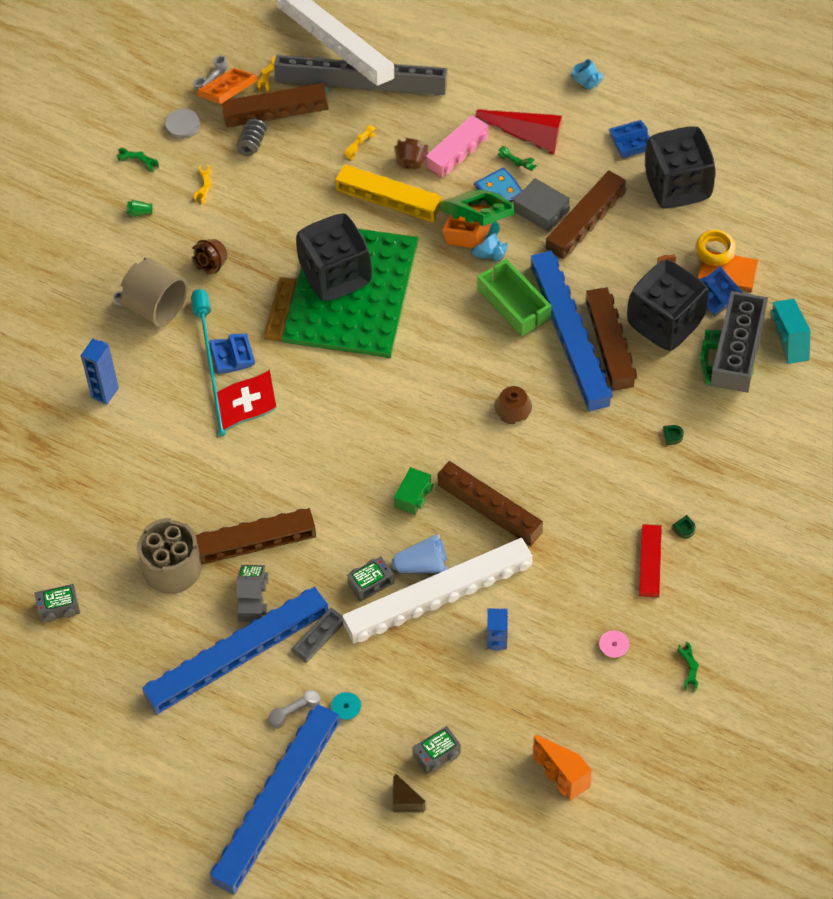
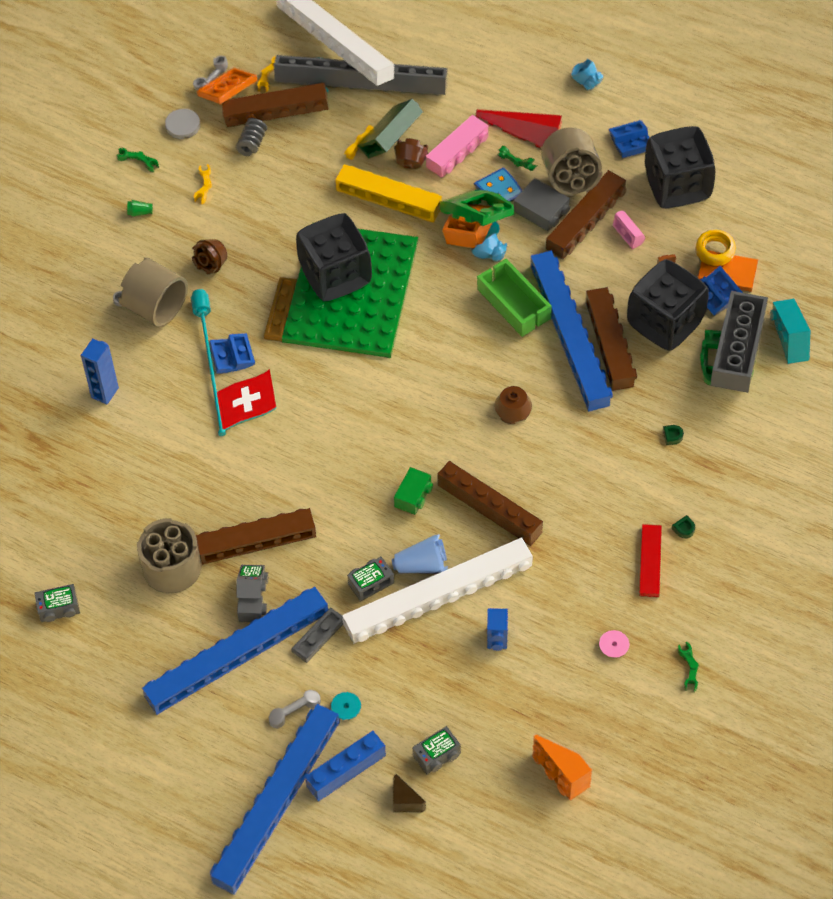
none -> blue brick [305,731,386,802]
none -> brick [357,98,423,159]
none -> dark tan brick [541,127,602,196]
none -> bright pink brick [613,211,645,249]

